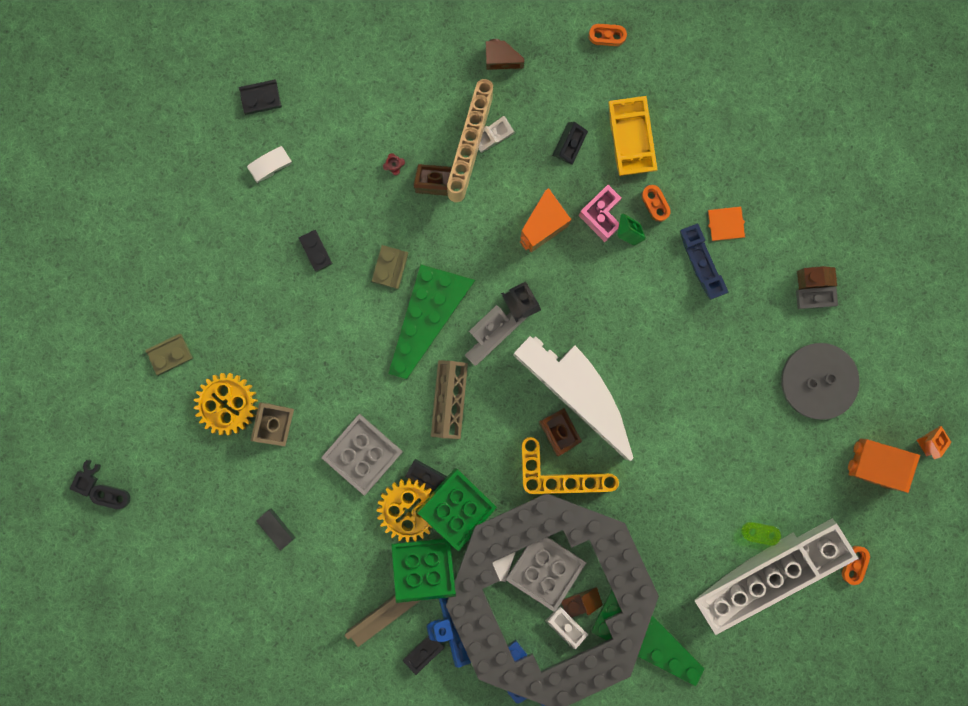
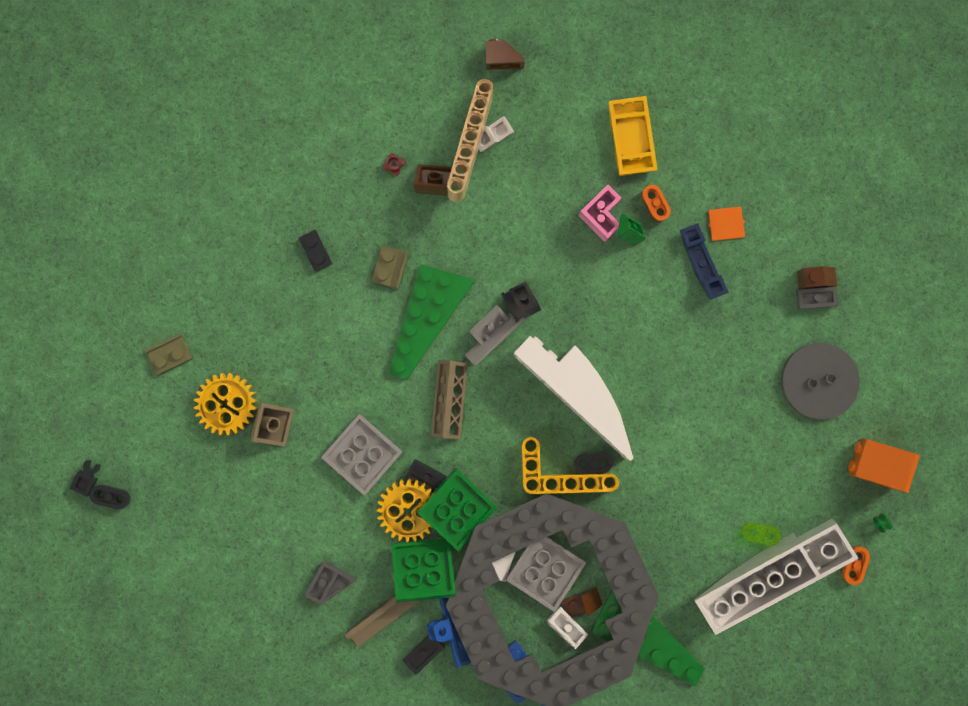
black plate [239,79,282,115] -> none
white slope [247,146,292,183] -> none
black slope [256,508,295,551] -> none
orange slope [520,188,571,252] -> none
reddish brown slope [538,408,582,457] -> none
black slope [552,122,588,165] -> none
orange plate [589,24,627,46] -> none
orange slope [917,426,951,460] -> none
none -> dark grey wing [304,560,357,605]
none -> black plate [574,453,613,474]
none -> green bush [873,513,893,533]

